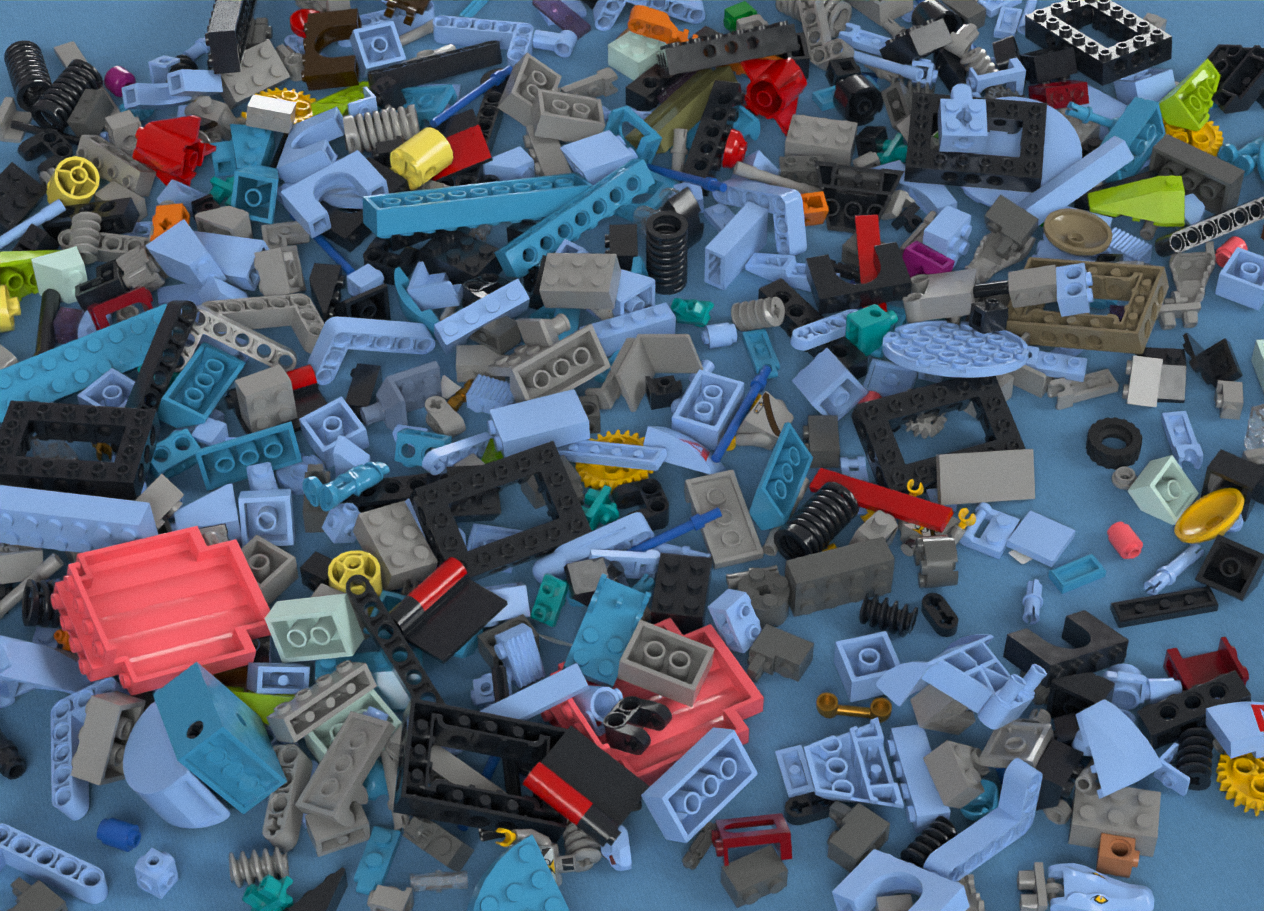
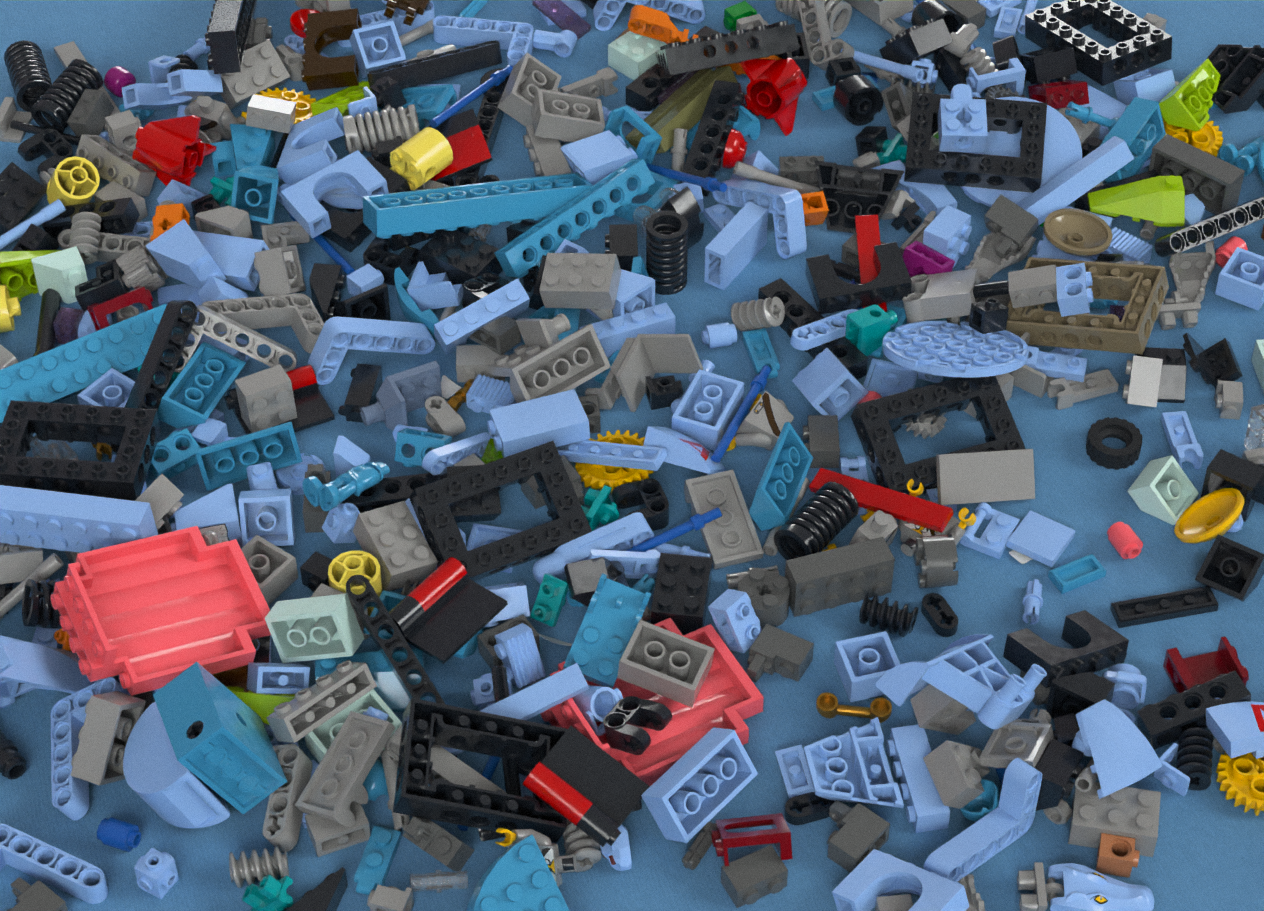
light blue brick [299,396,369,469] -> none
light blue slope [483,146,535,181] -> none
teal hips [670,298,715,327] -> none
light blue slope [745,253,841,292] -> none
light grey brick [785,114,858,166] -> none
light blue plate [838,23,891,57] -> none
black piece [900,816,958,869] -> none
light grey plate [1112,467,1137,490] -> none
light blue brick [1141,678,1182,705] -> none
light blue pin [1143,543,1204,596] -> none

